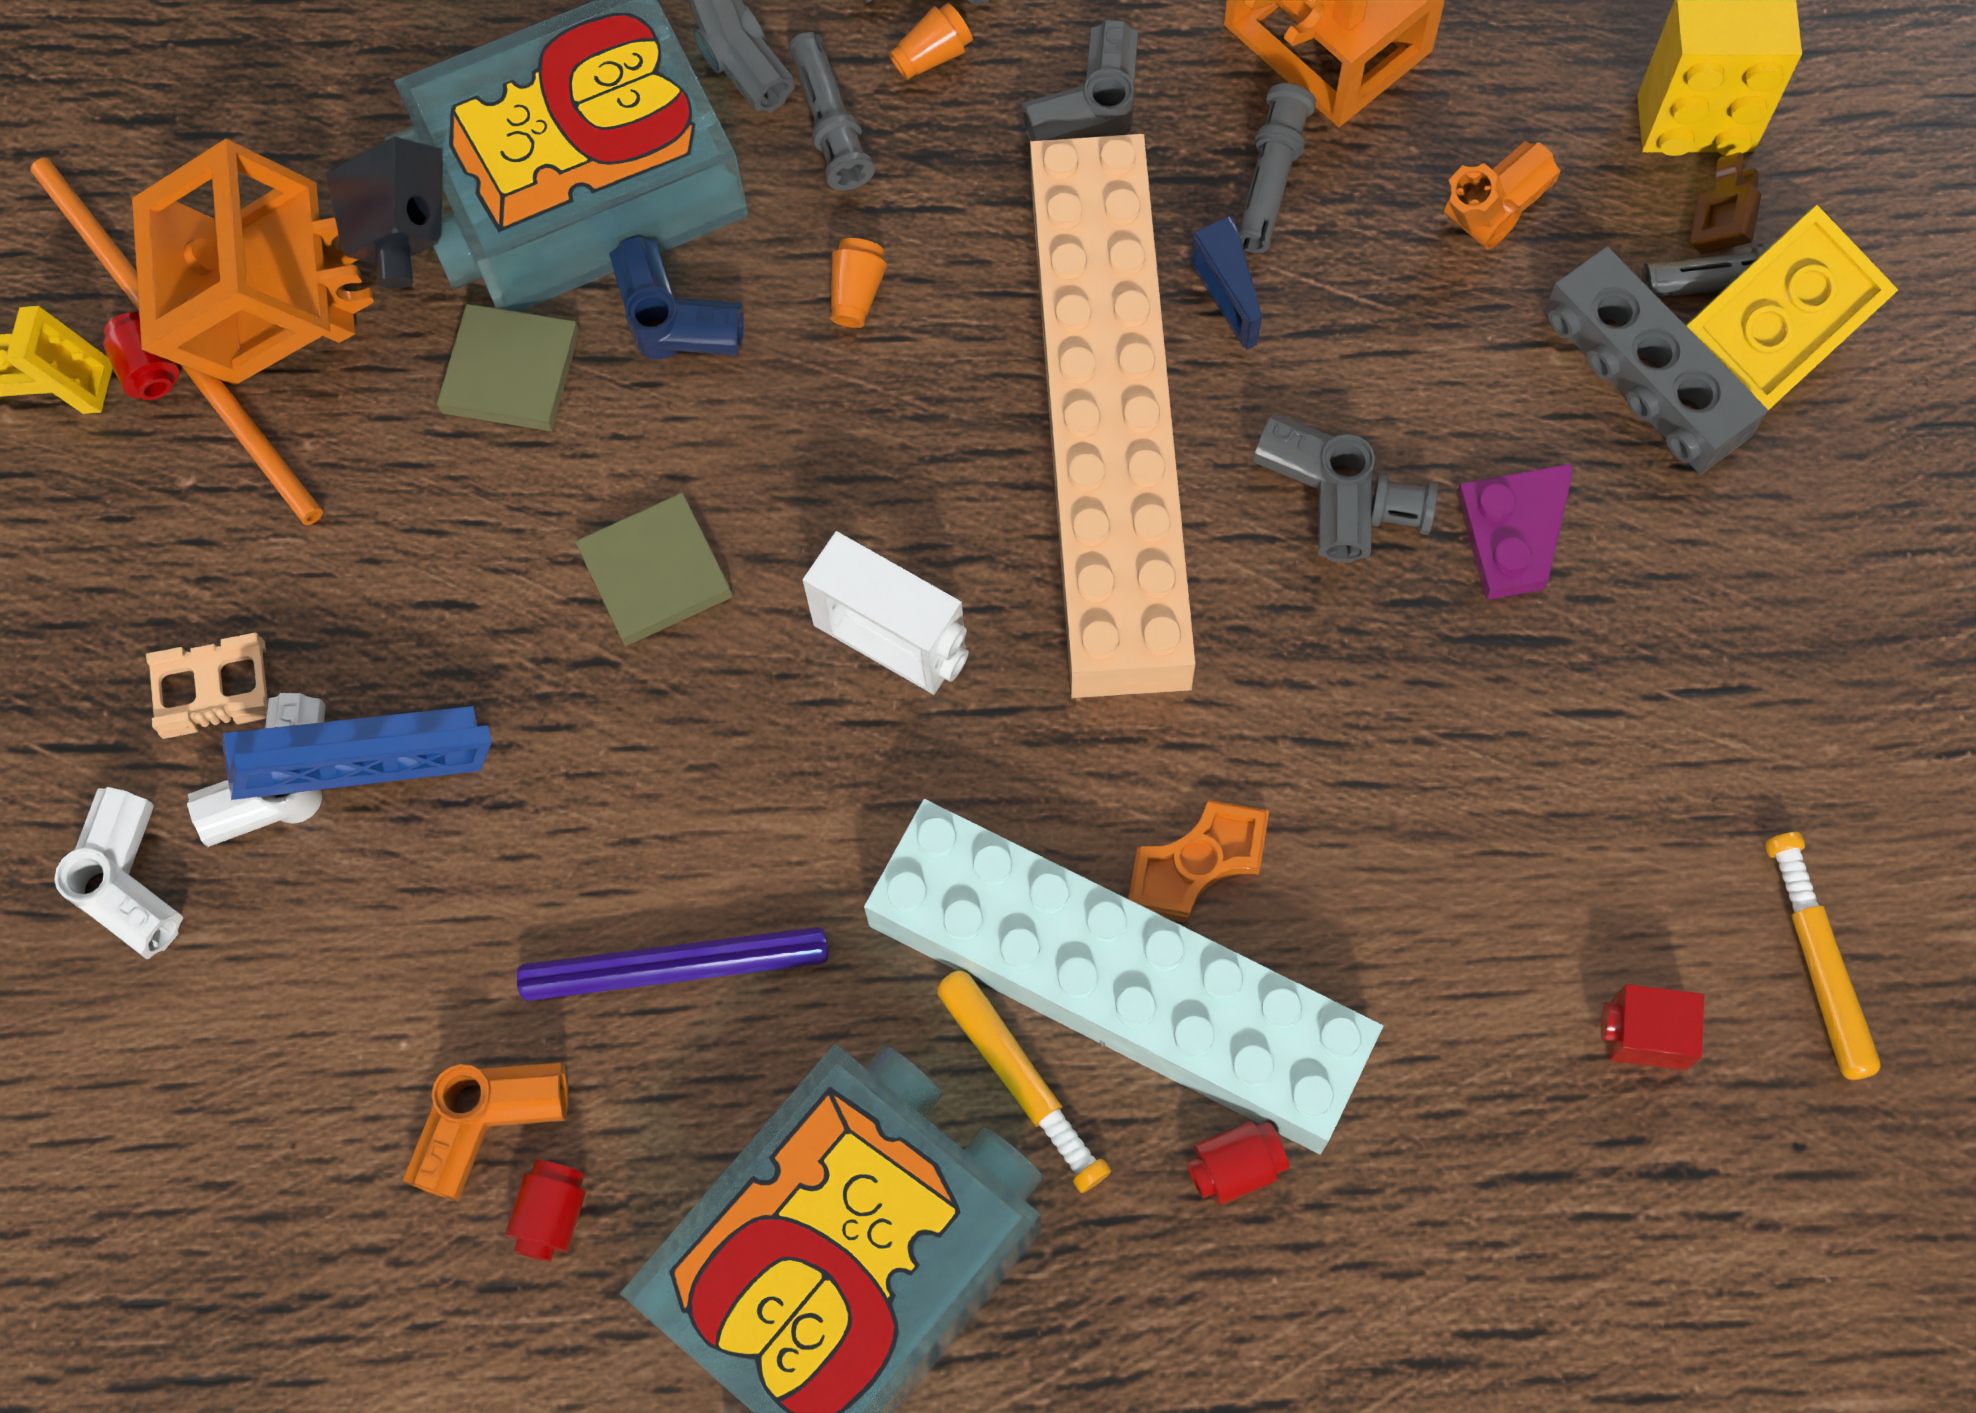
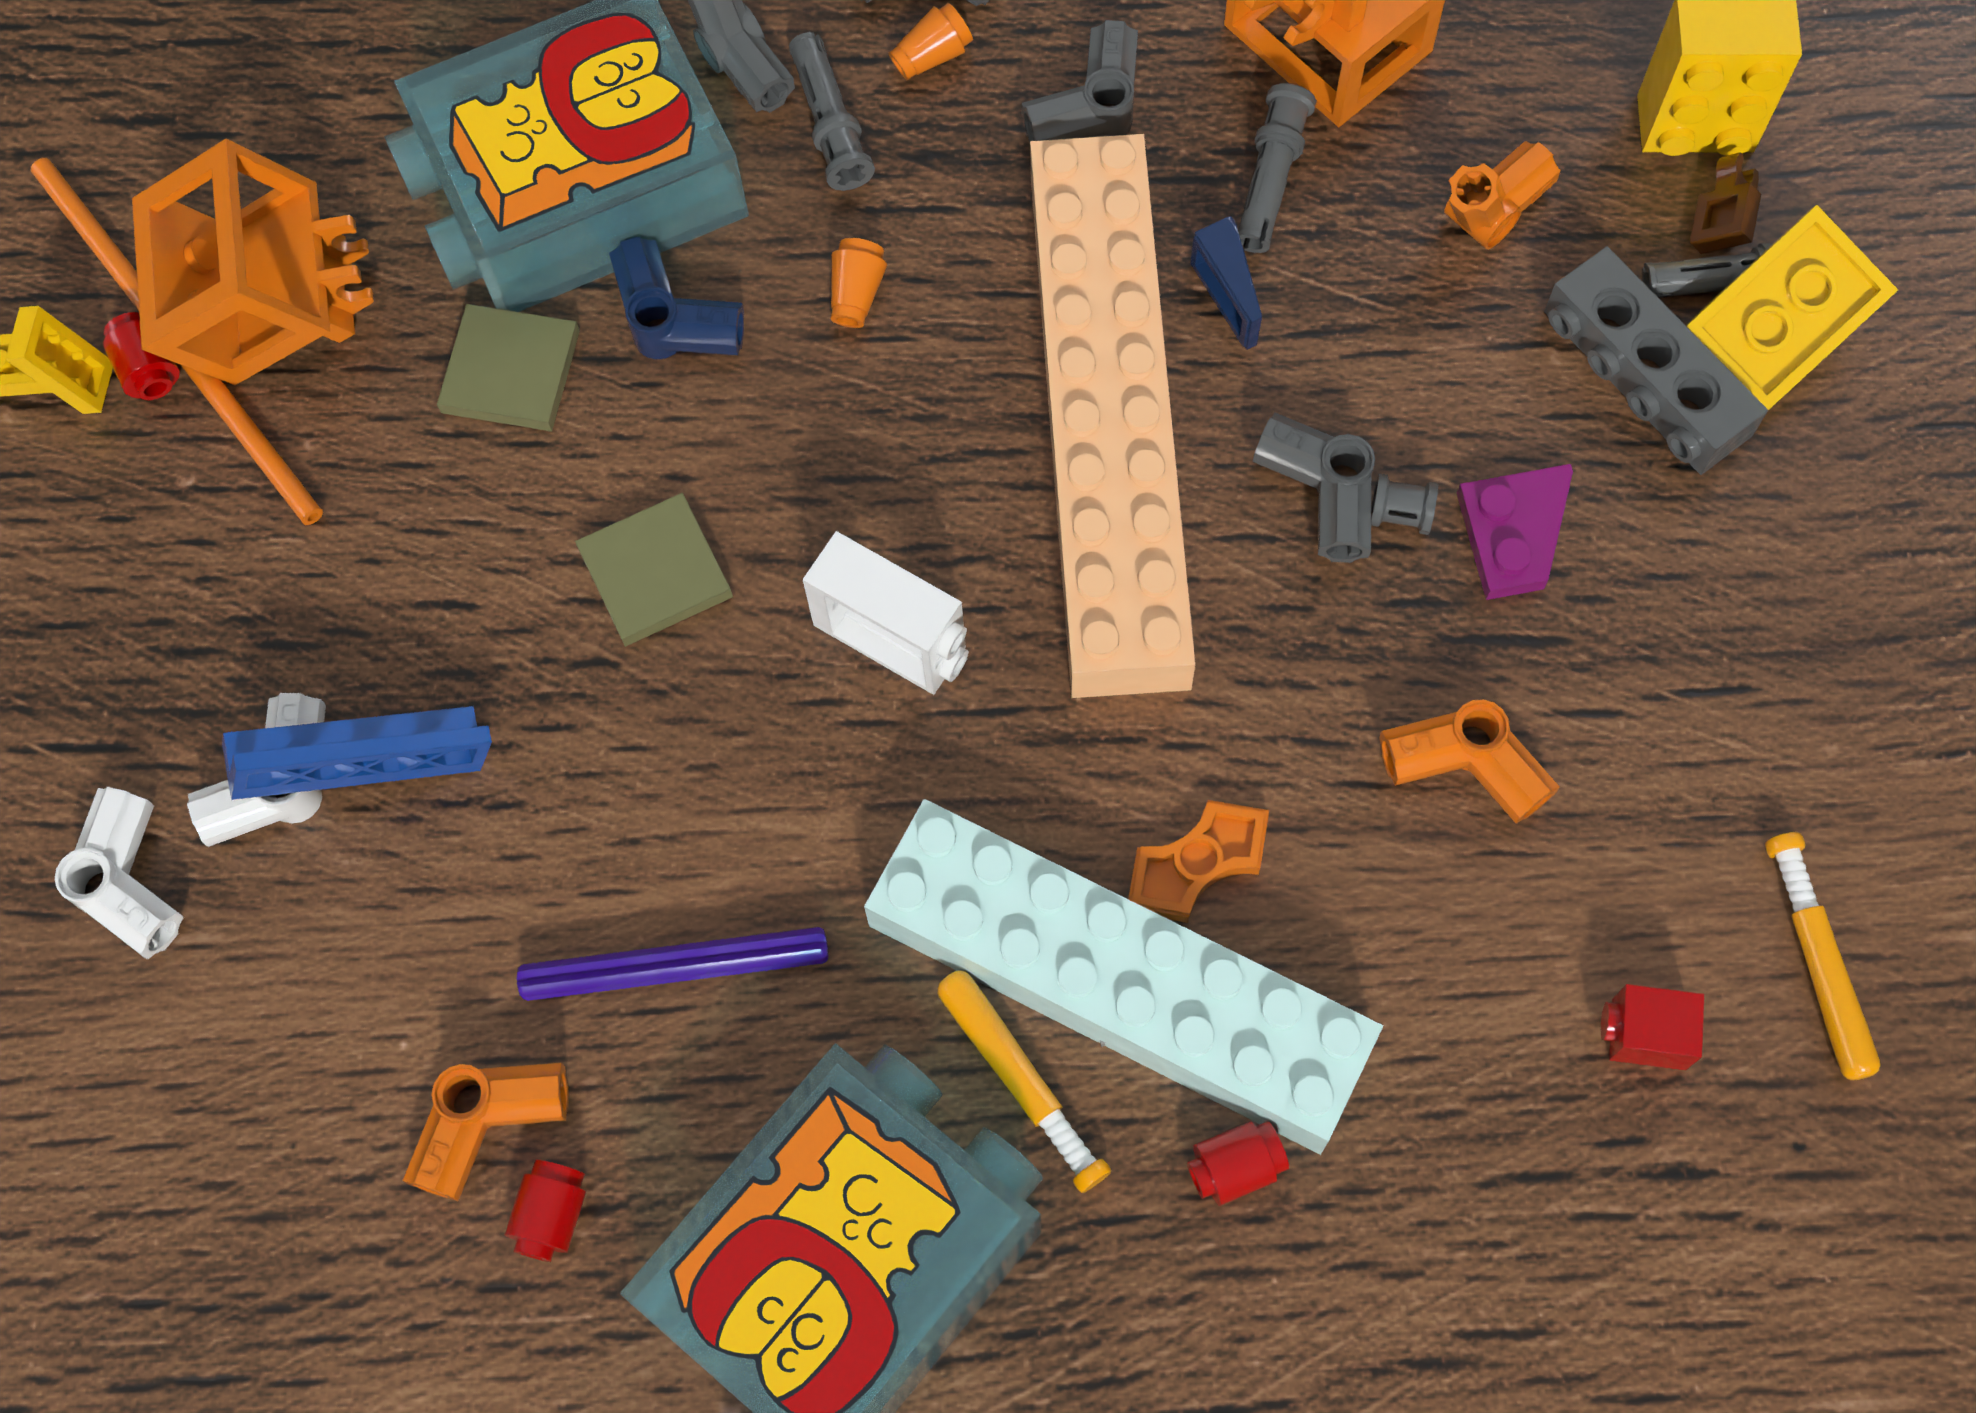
light nougat piece [146,633,268,739] -> none
black torso [326,136,443,288] -> none
none -> orange piece [1379,699,1560,824]

